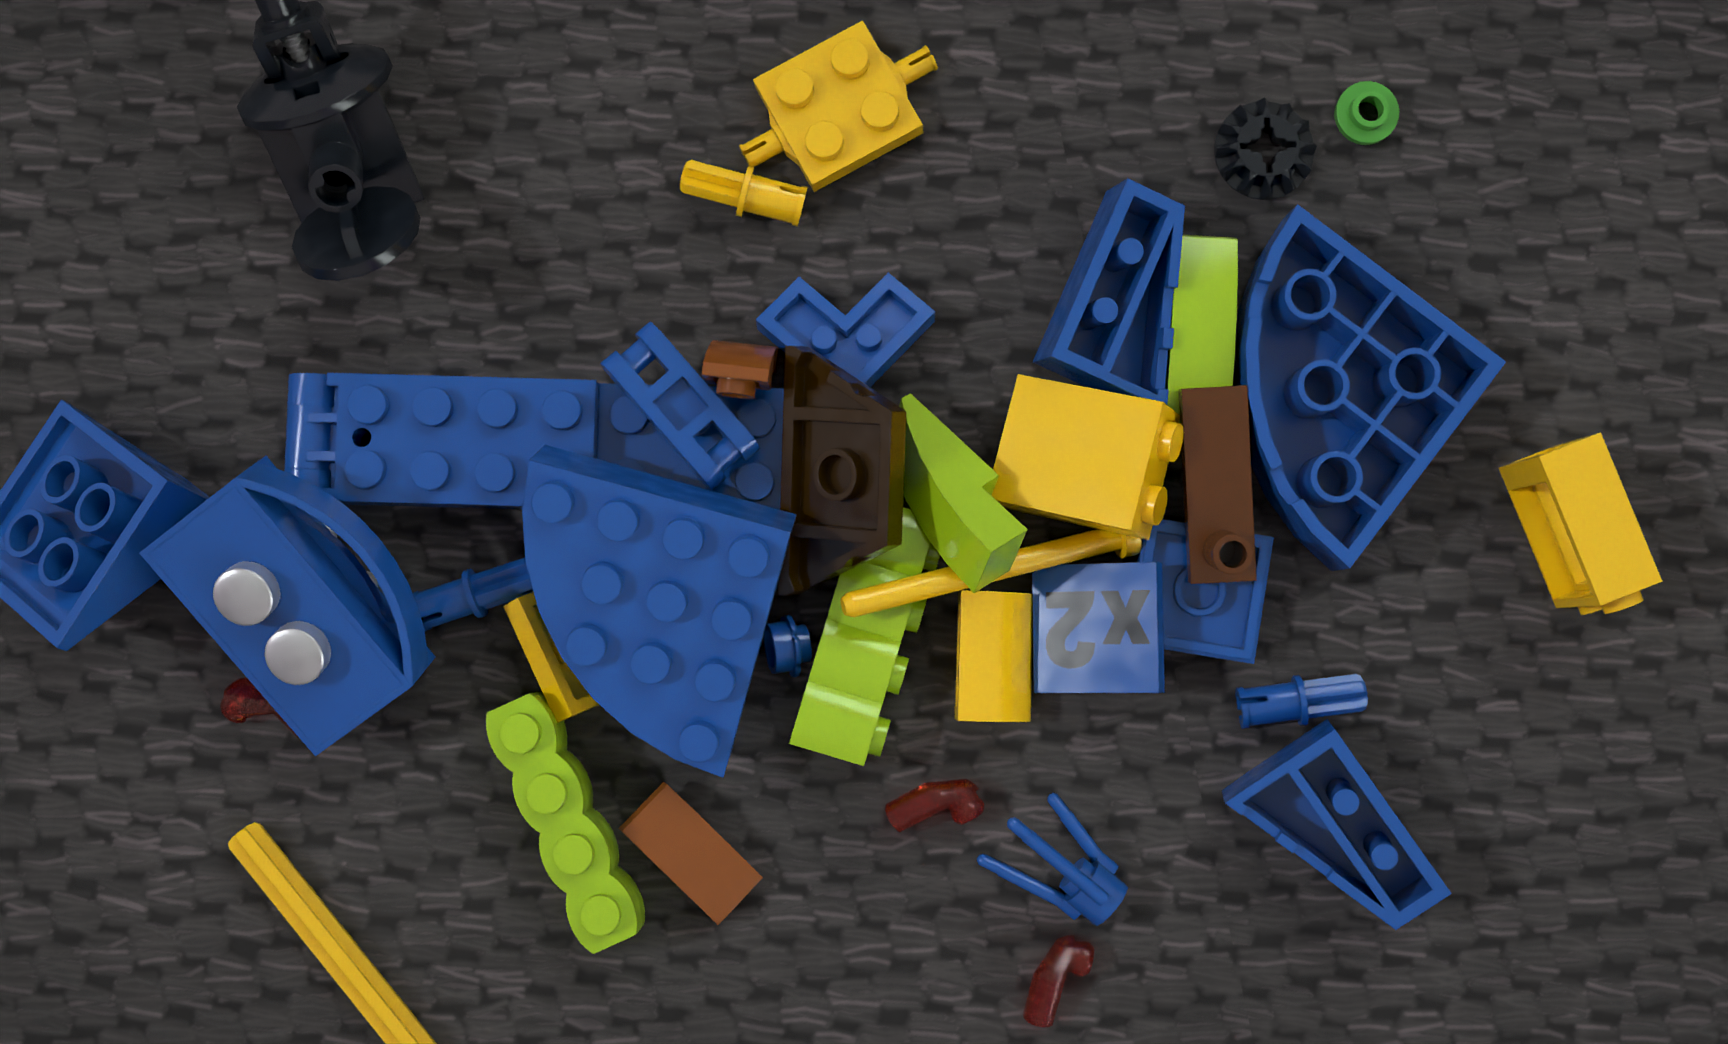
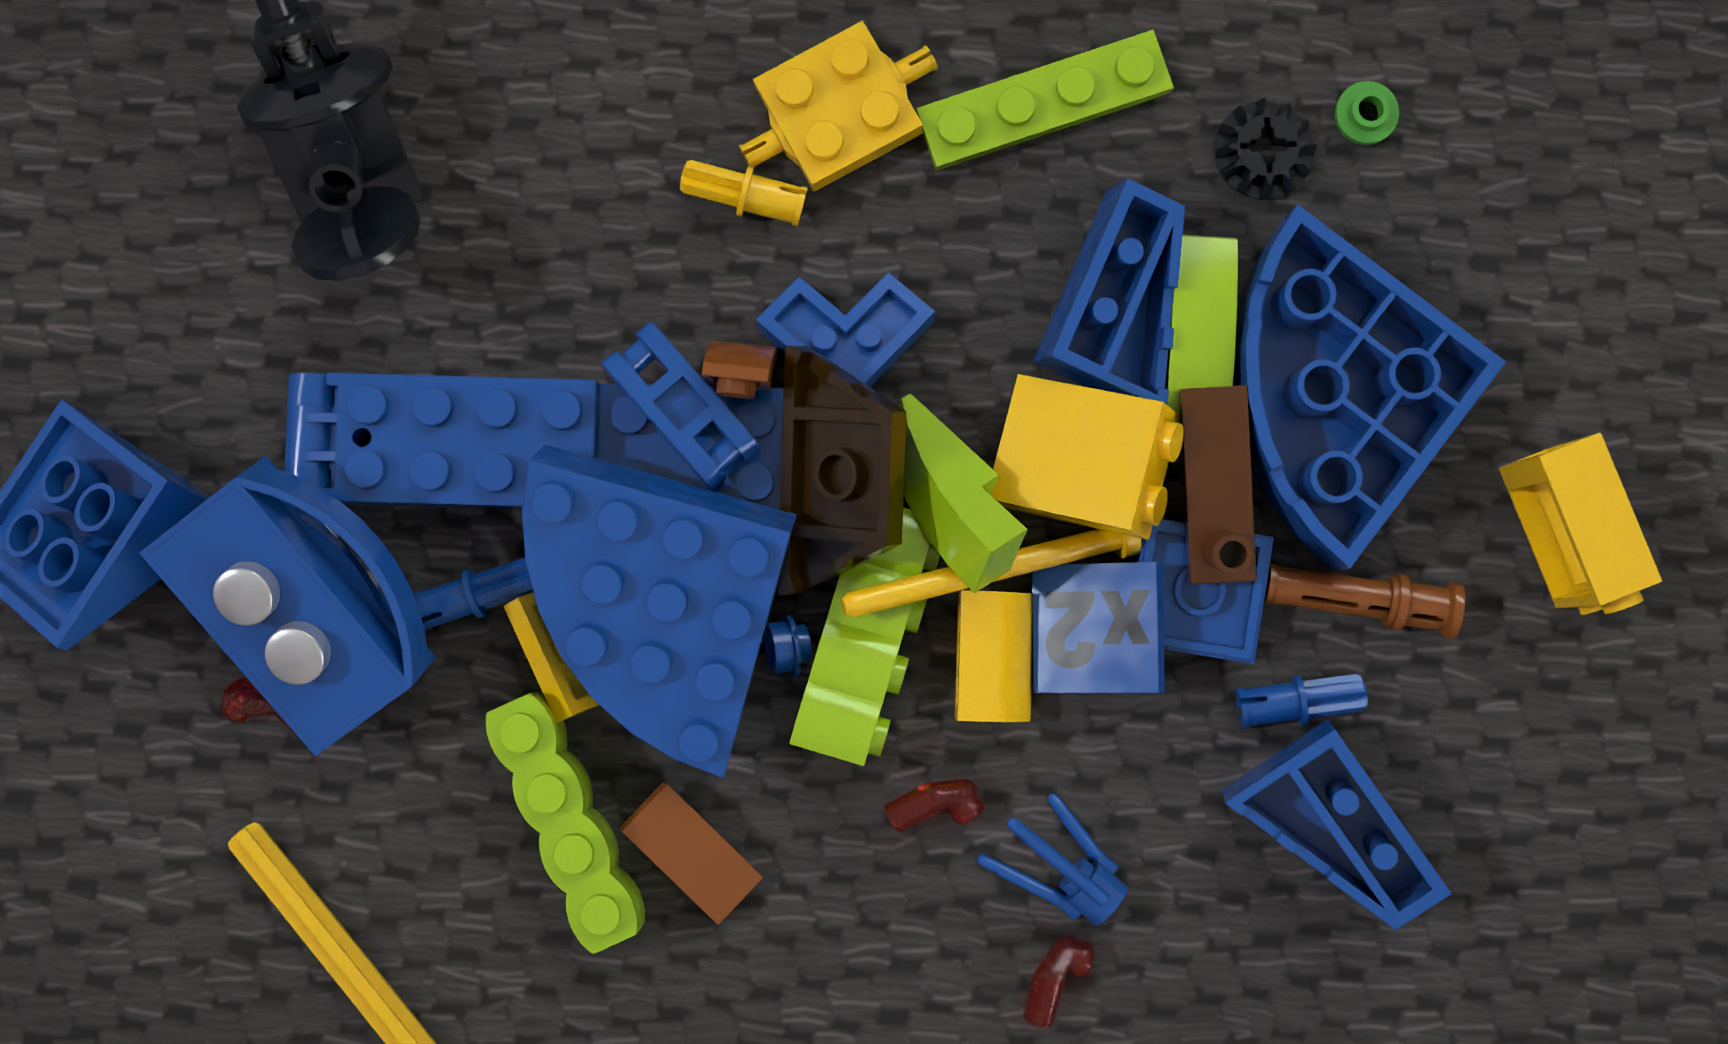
none -> lime plate [916,30,1174,171]
none -> dark orange pin [1264,563,1465,639]

